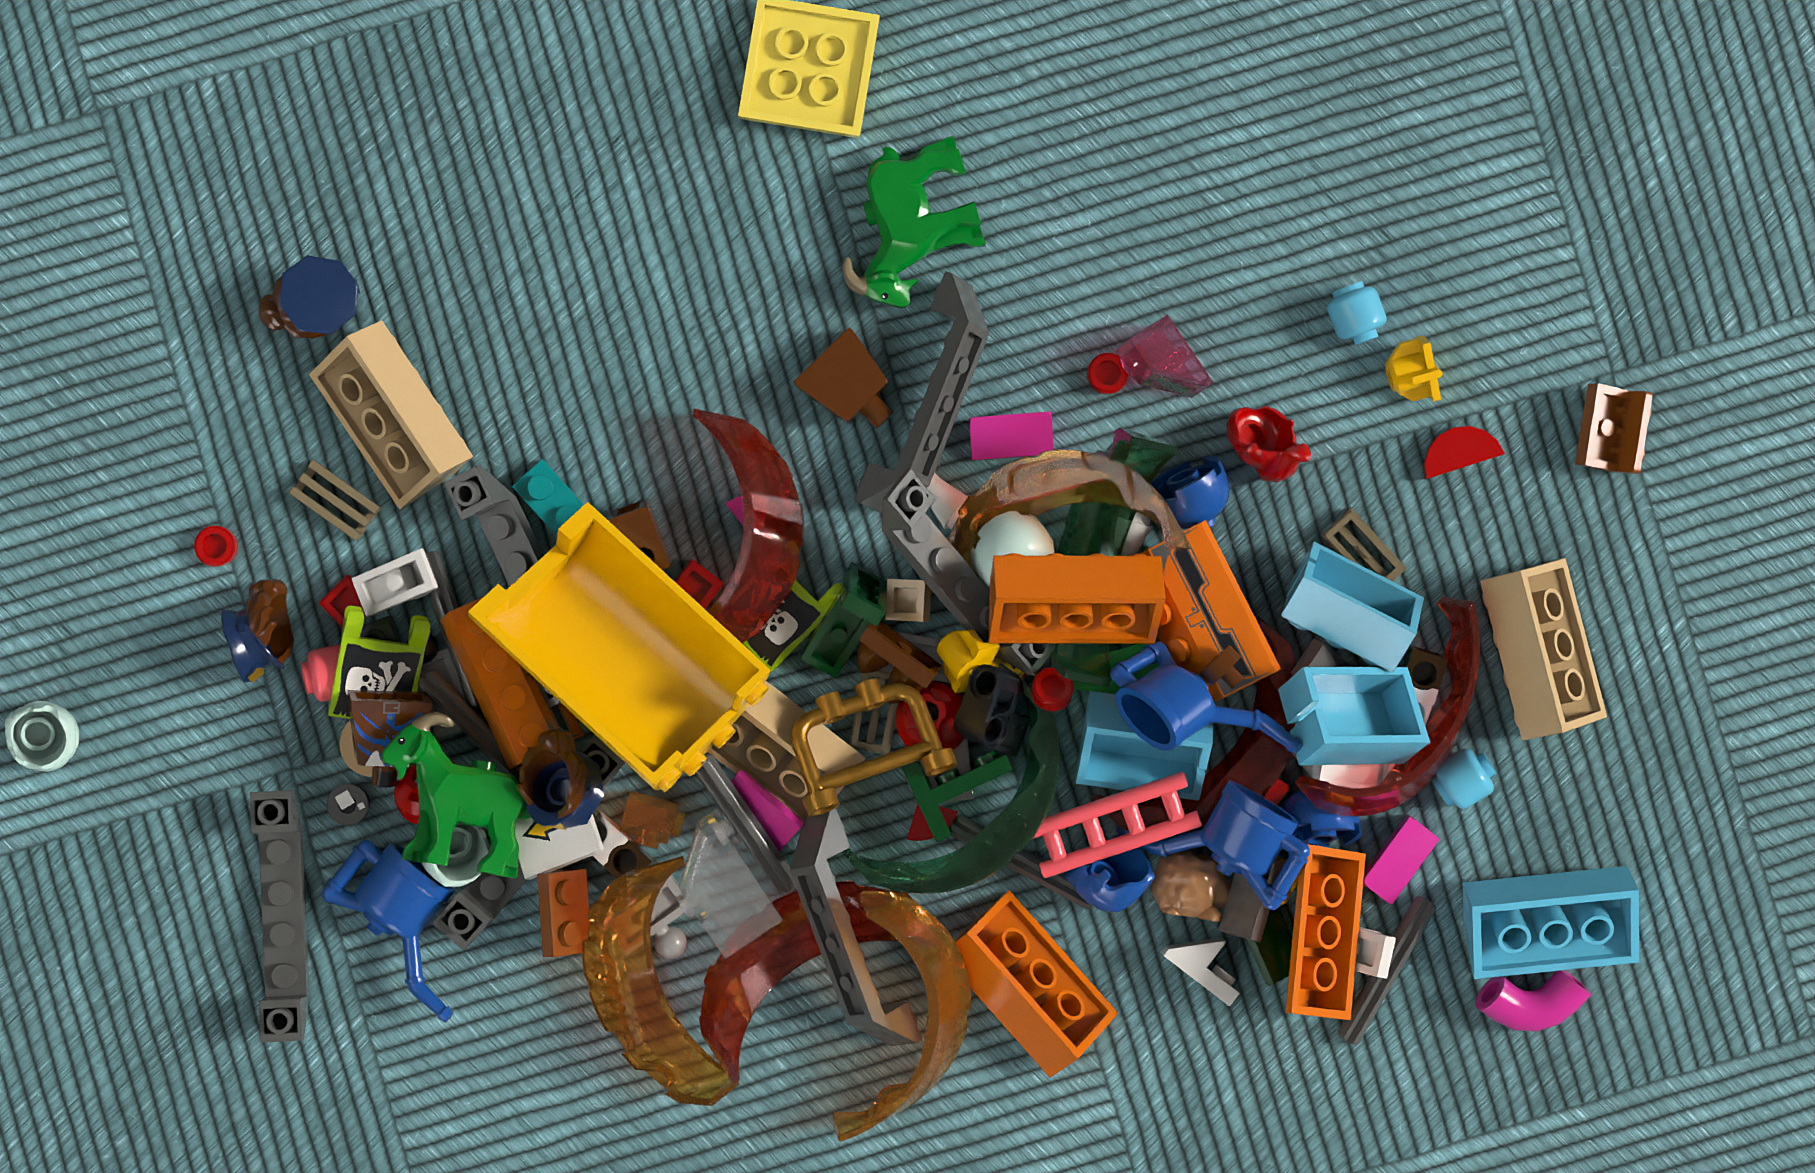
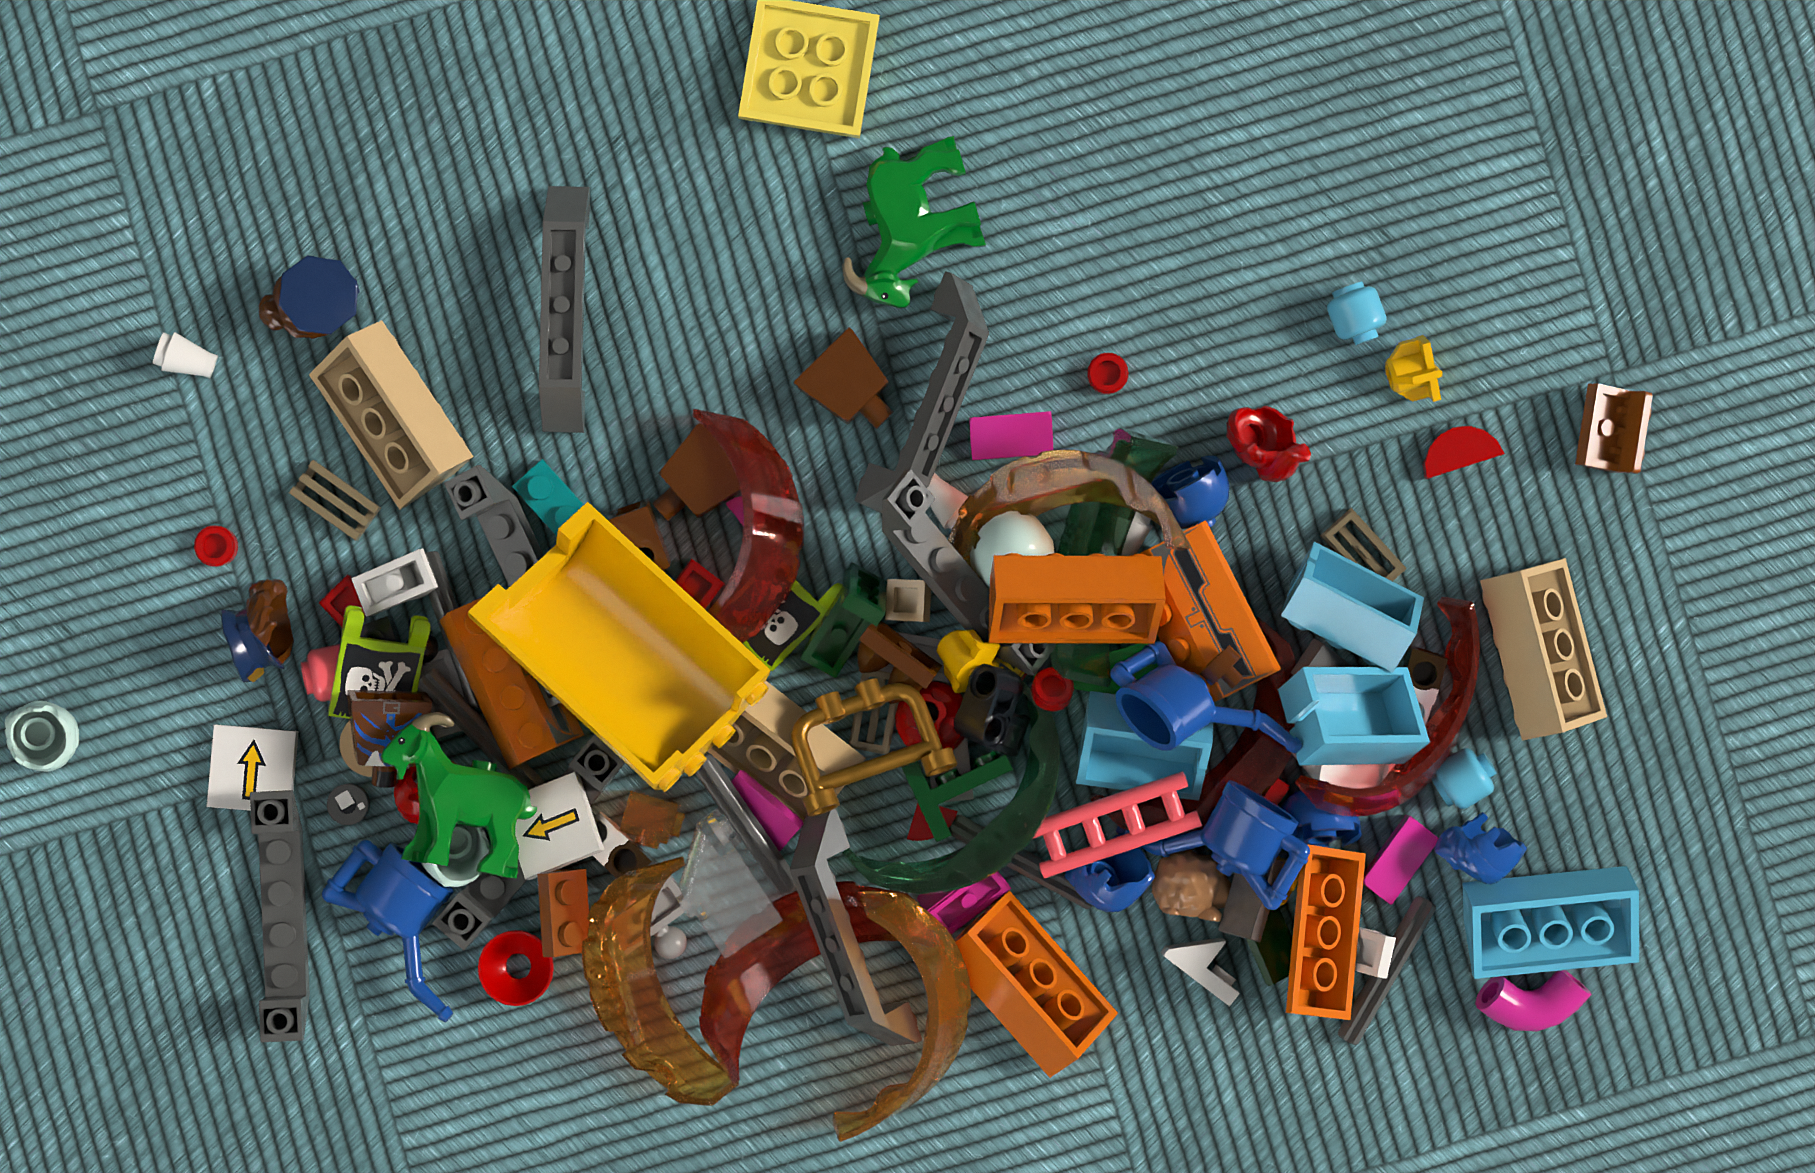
piece [516,728,604,830] -> none
clear pink slope [1116,315,1214,398] -> none
none -> white cone [153,332,218,378]
none -> white tile [207,724,299,811]
none -> red piece [478,930,554,1006]
none -> dark grey slope [539,186,590,433]
none -> reddish brown torso [652,422,755,521]
none -> dark pink slope [917,850,1012,938]
none -> blue hair [1435,812,1527,885]

